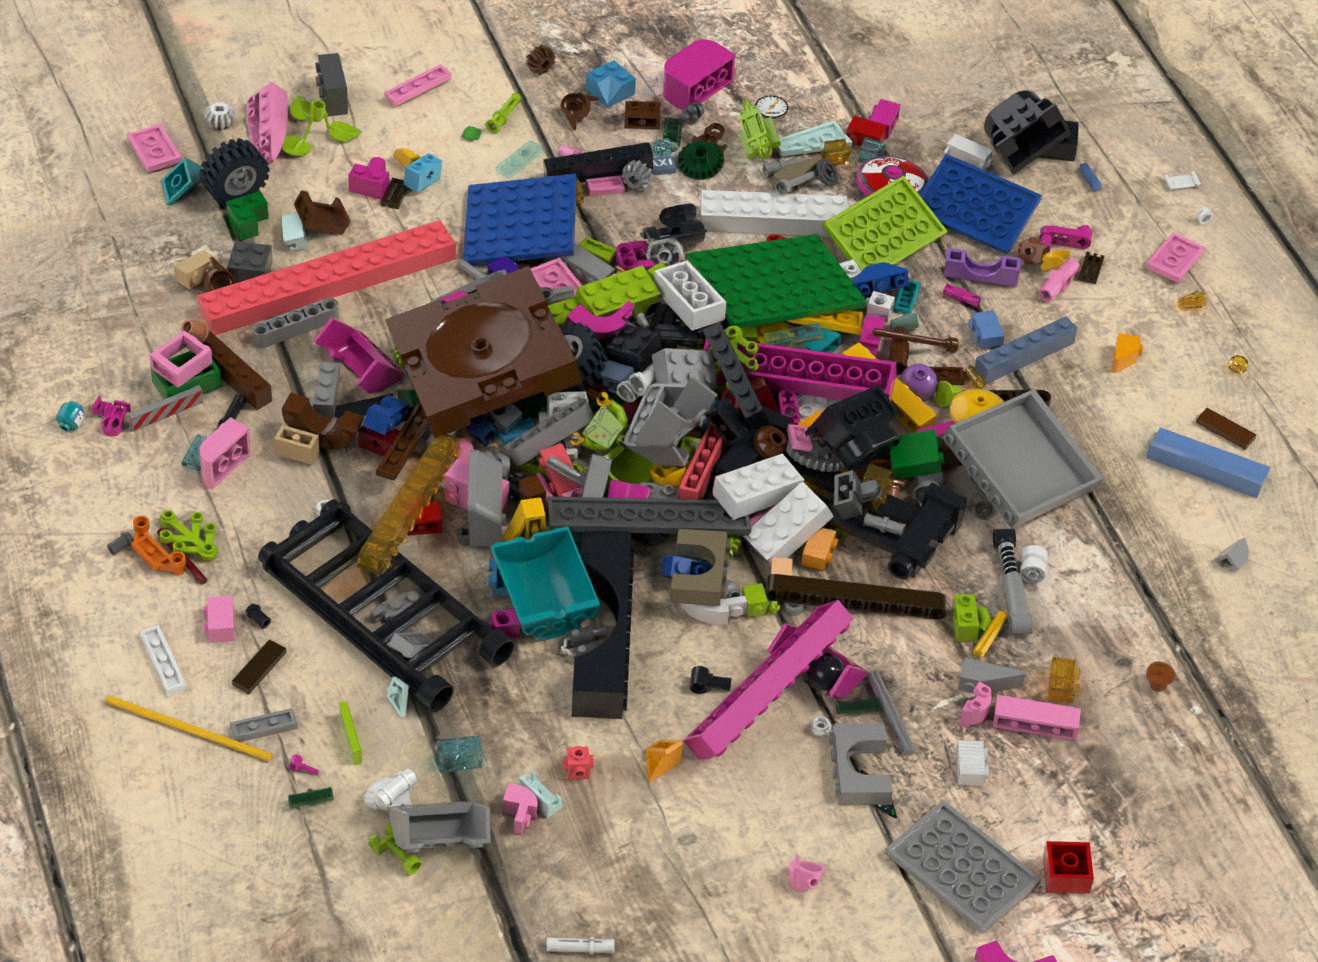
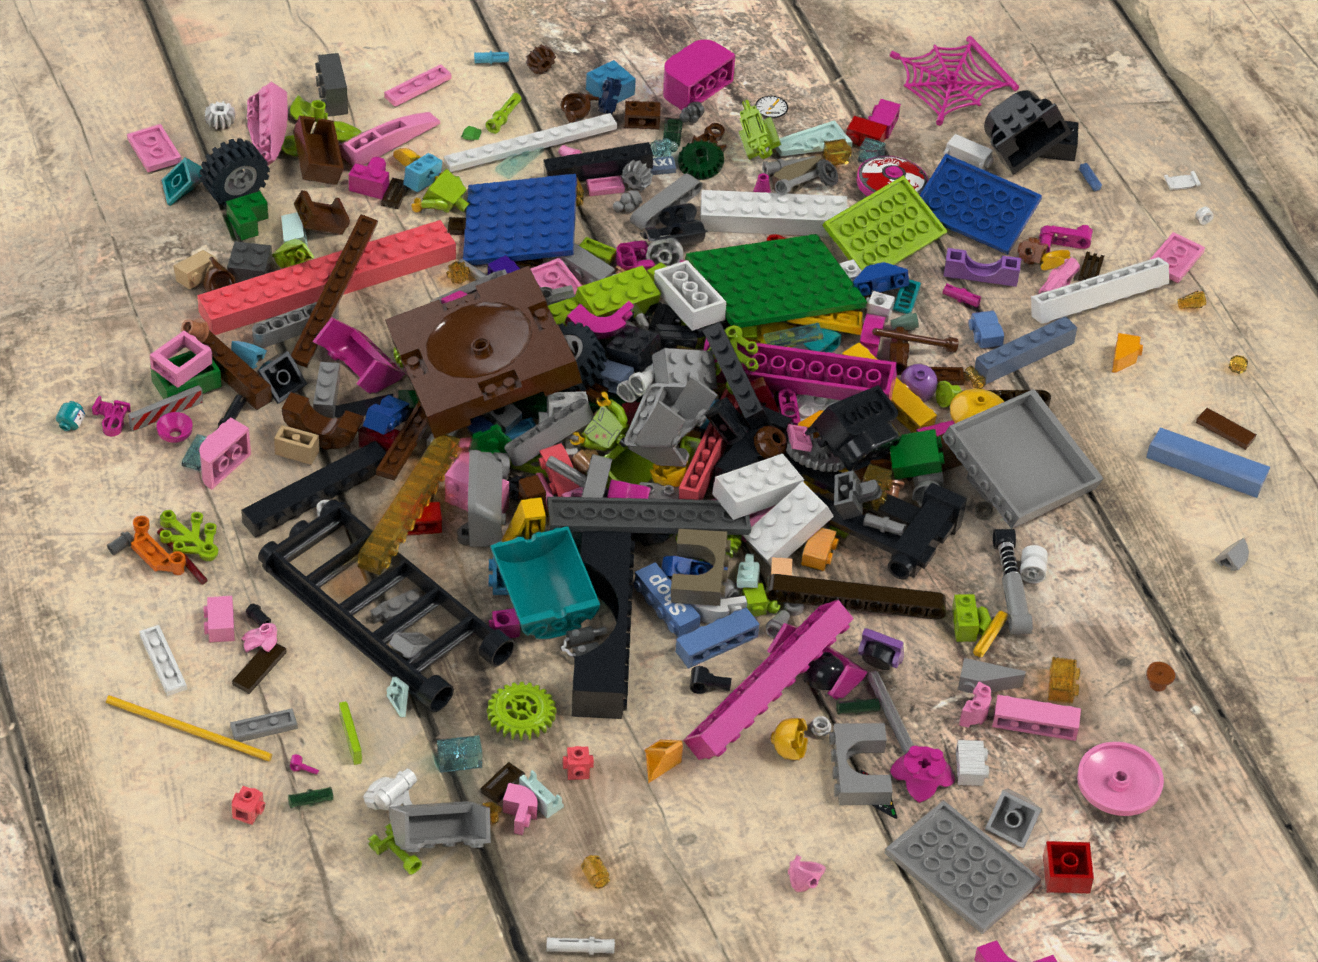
none -> dark pink piece [156,412,193,443]
none -> medium azure brick [231,341,267,369]
none -> coral brick [231,786,265,825]
none -> black brick [241,441,386,538]
none -> bright pink plate [241,623,277,653]
none -> black slope [258,351,307,404]
none -> lime slope [271,238,315,269]
none -> reddish brown plate [291,214,378,368]
none -> reddish brown piece [293,115,344,185]
none -> bright pink wedge [339,112,440,166]
none -> lime torso [411,169,469,213]
none -> white plate [444,113,617,172]
none -> clear yellow gear [446,261,470,284]
none -> dark brown tile [448,217,466,235]
none -> green plate [469,424,512,455]
none -> medium azure axle [474,51,509,65]
none -> dark brown tile [481,762,525,804]
none -> clear yellow plate [482,802,502,824]
none -> lime gear [487,682,557,741]
none -> medium nougat piece [570,449,599,474]
none -> clear yellow brick [581,855,610,889]
none -> dark blue hinge [598,77,622,115]
none -> light grey piece [613,190,643,212]
none -> light grey beam [630,174,703,230]
none -> medium blue brick [633,562,701,638]
none -> medium blue brick [675,608,760,669]
none -> light aqua hinge [737,554,760,588]
none -> dark pink cone [753,173,771,193]
none -> light grey cone [766,610,790,638]
none -> yellow cylinder [771,718,808,761]
none -> piece [858,628,904,670]
none -> dark pink animal [889,36,1019,126]
none -> dark pink brick [890,746,955,803]
none -> light grey slope [985,788,1042,848]
none -> white brick [1031,257,1169,324]
none -> bright pink dish [1077,742,1164,816]

